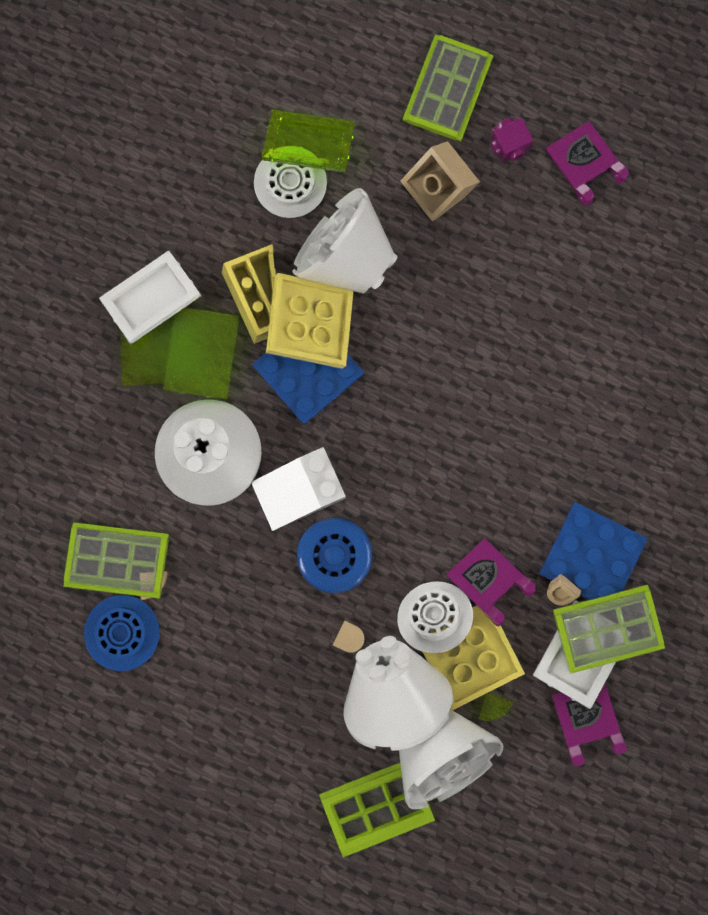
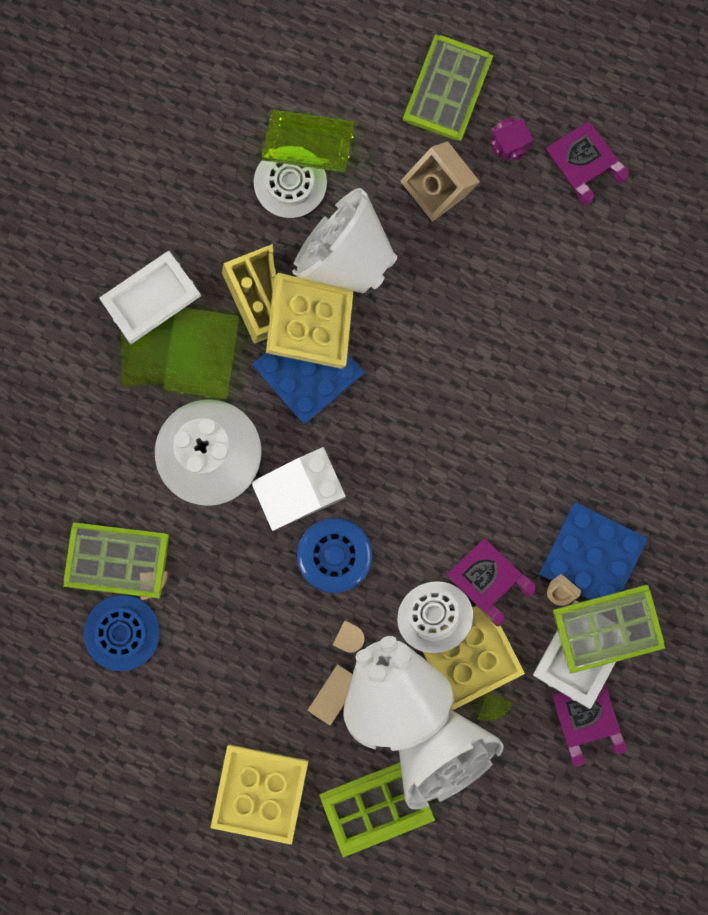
none -> light yellow plate [211,744,309,845]
none -> tan tile [307,664,353,725]

